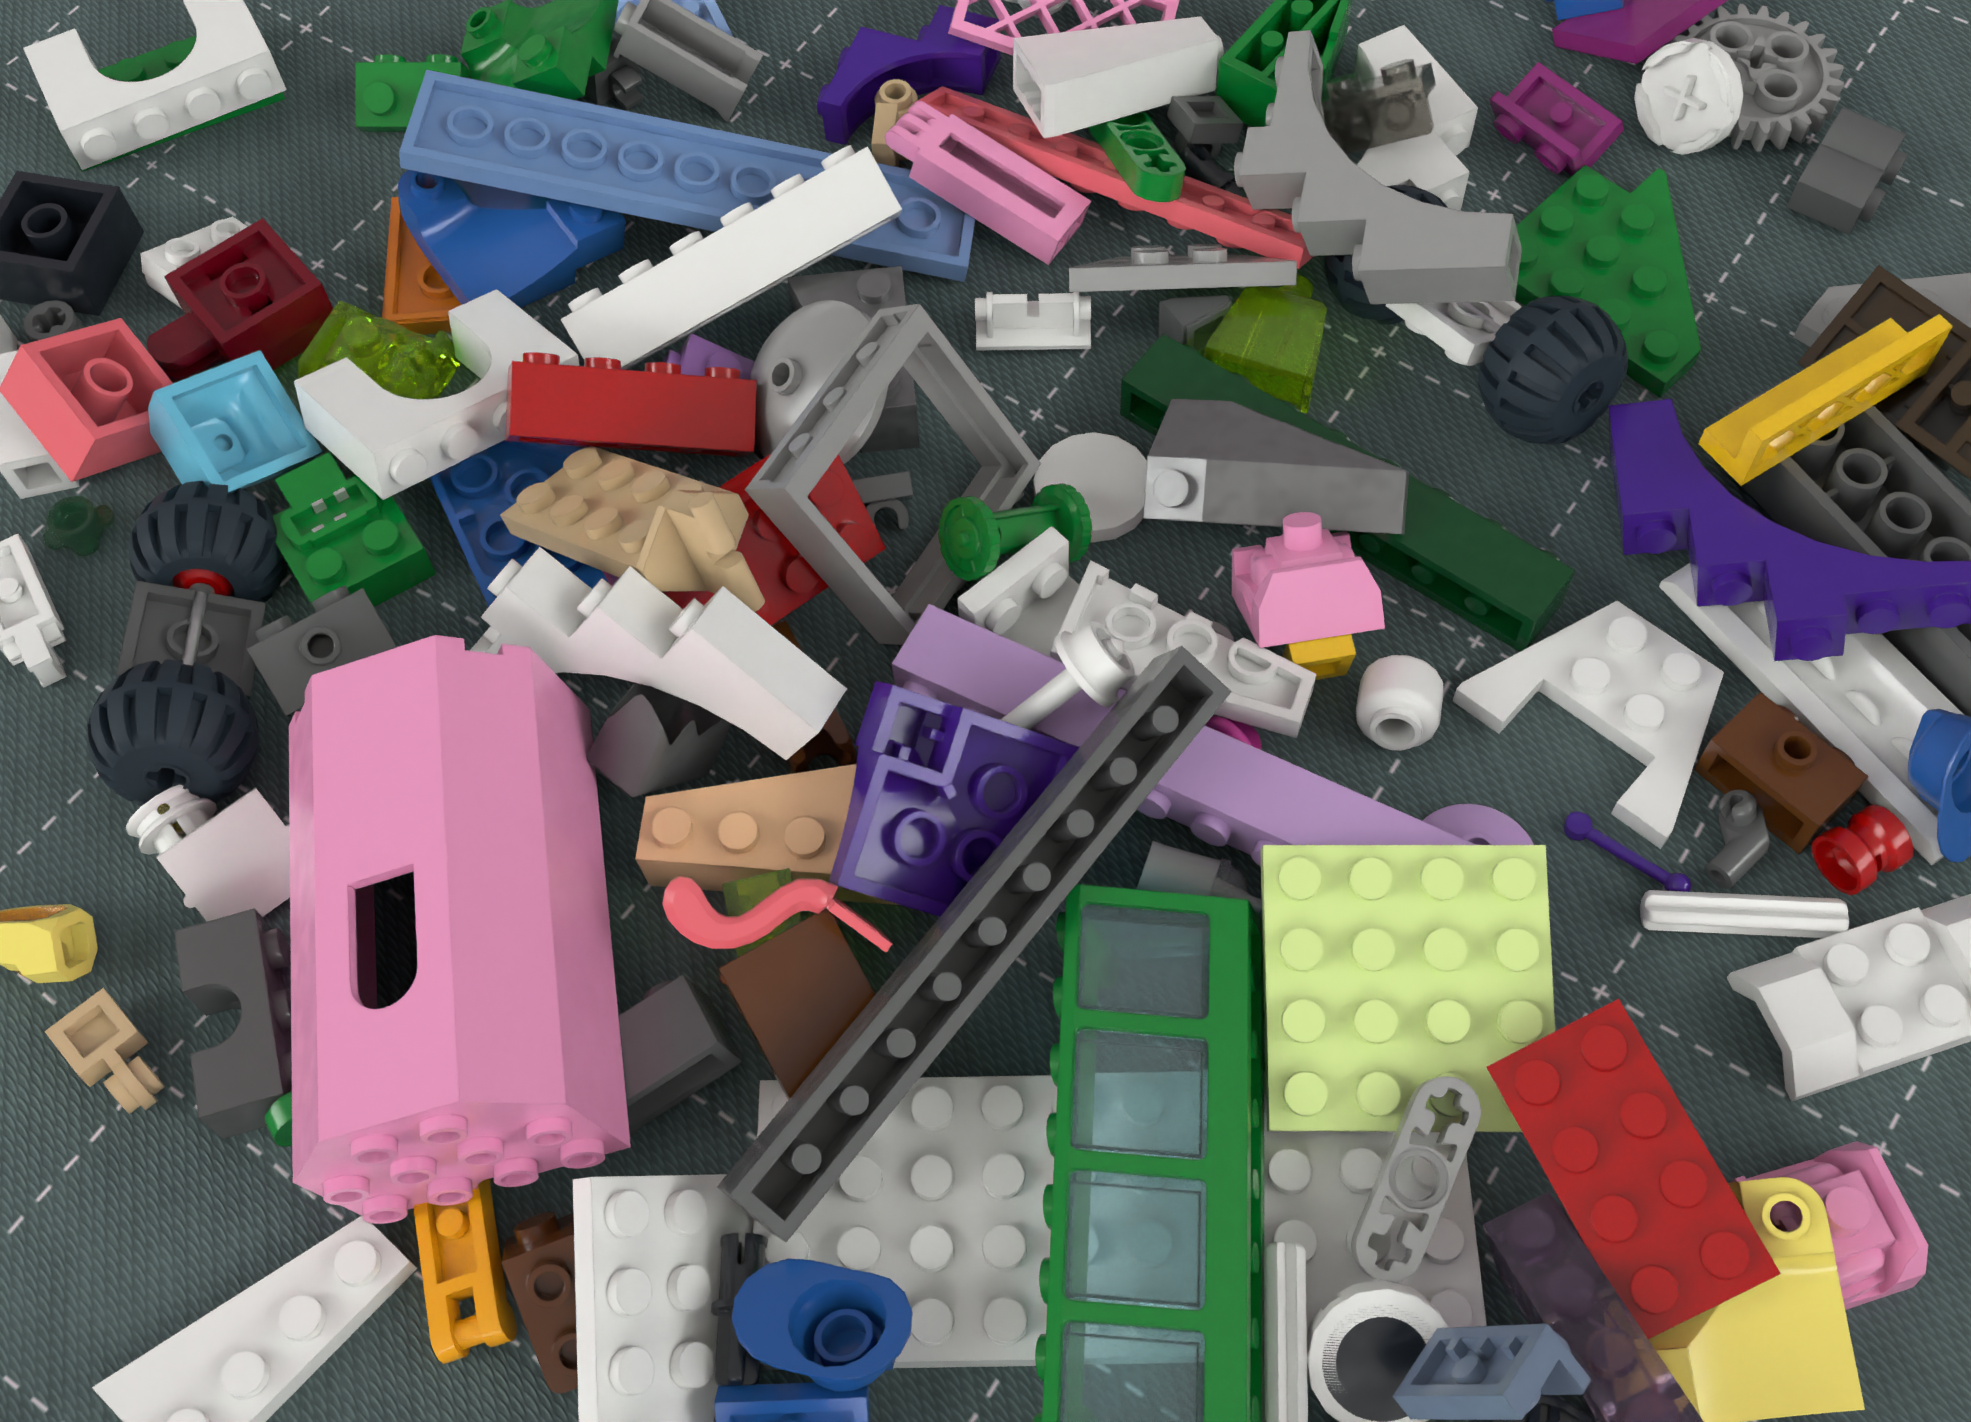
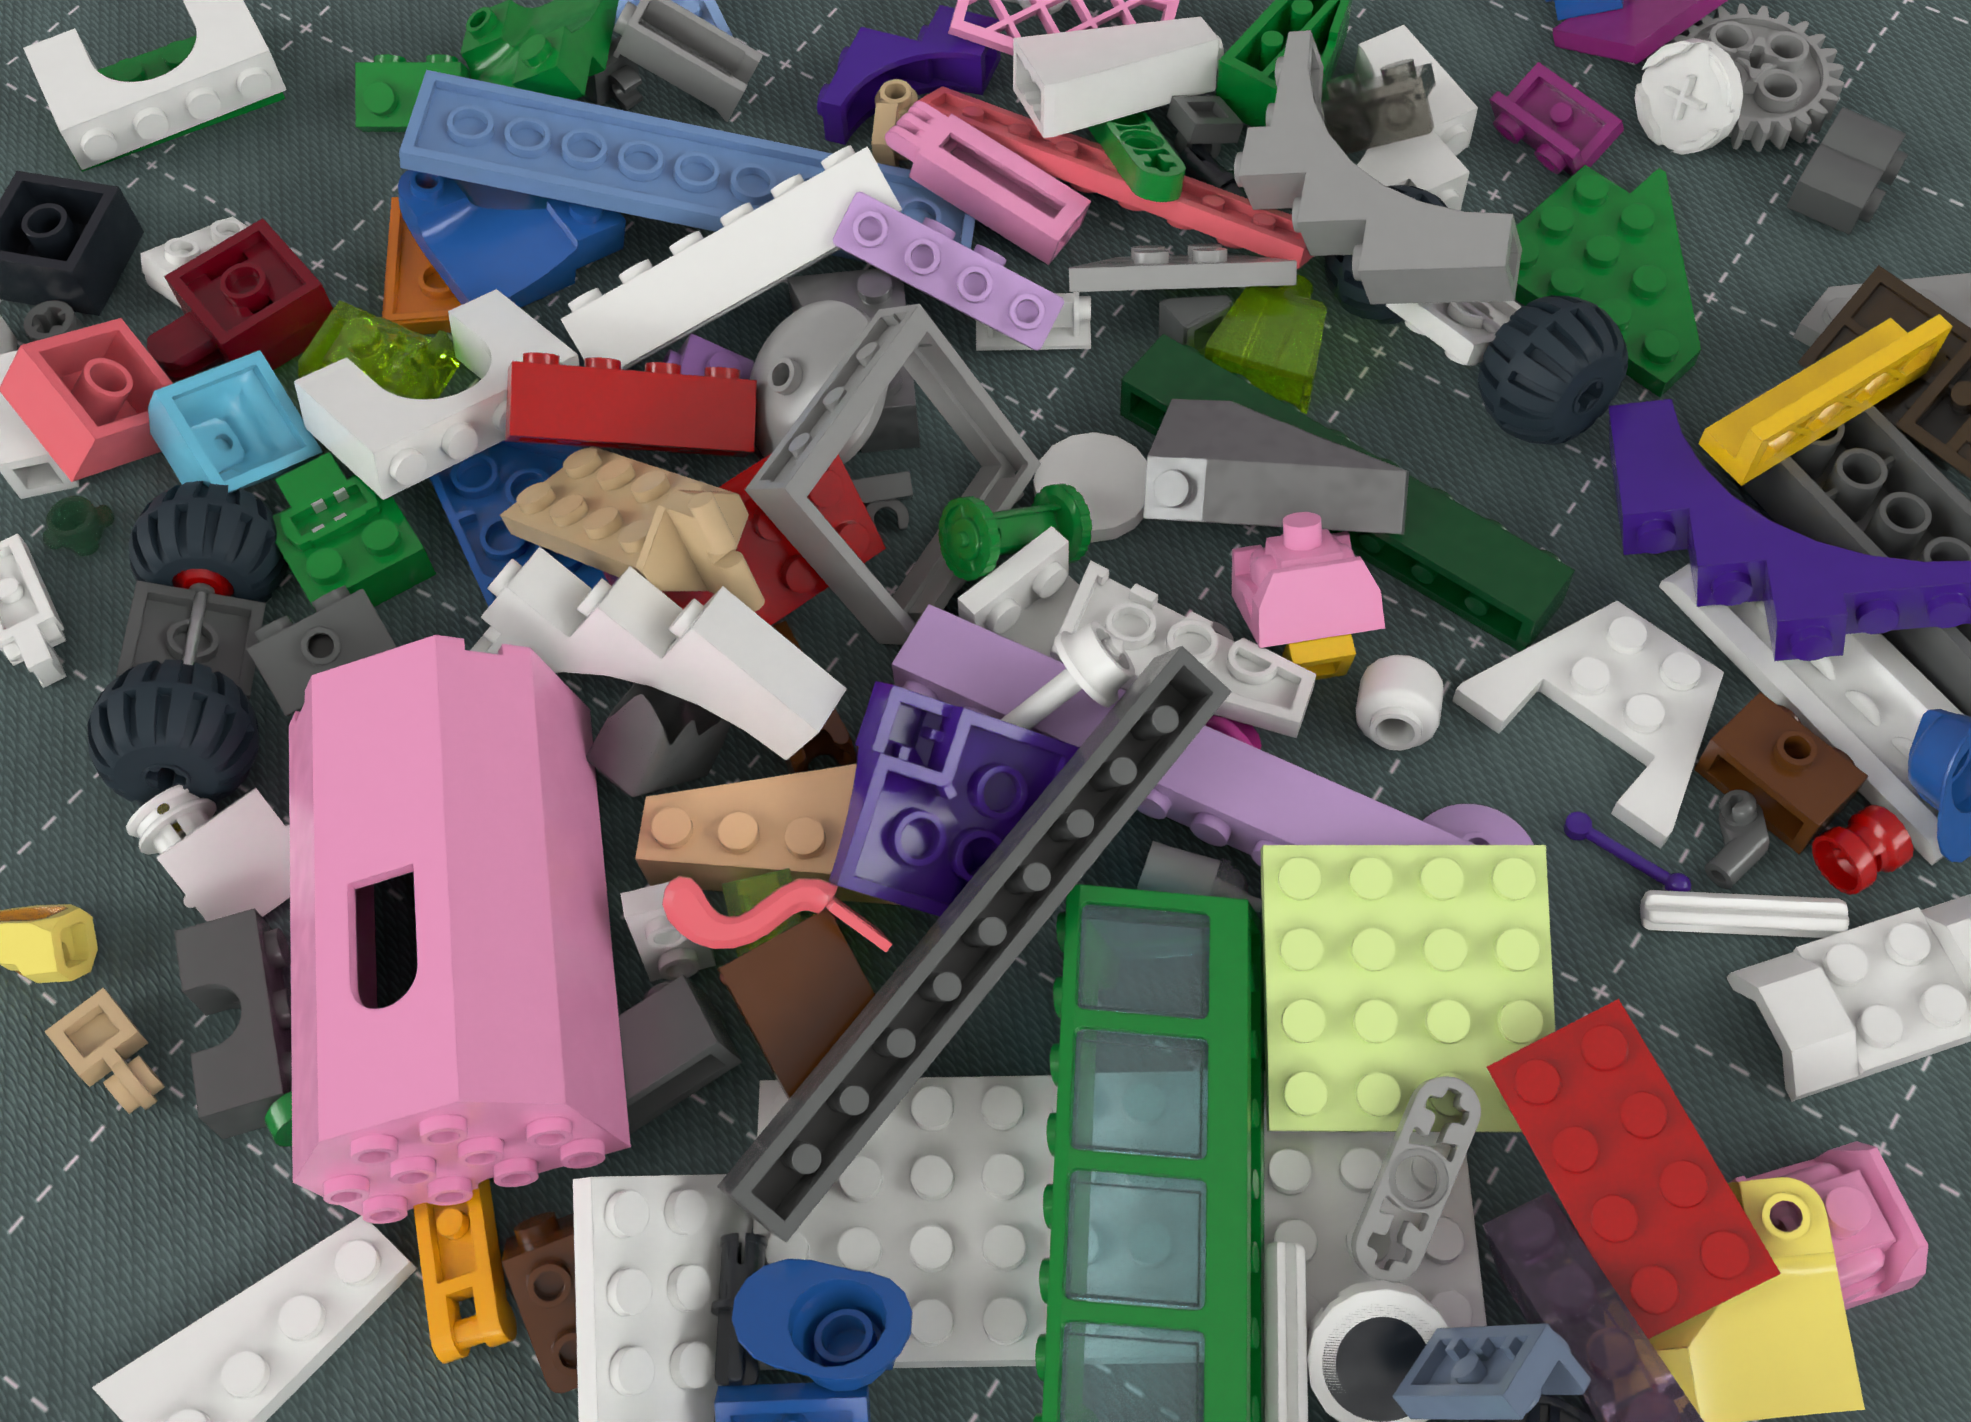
none -> white plate [620,882,716,981]
none -> lavender bracket [833,192,1064,351]

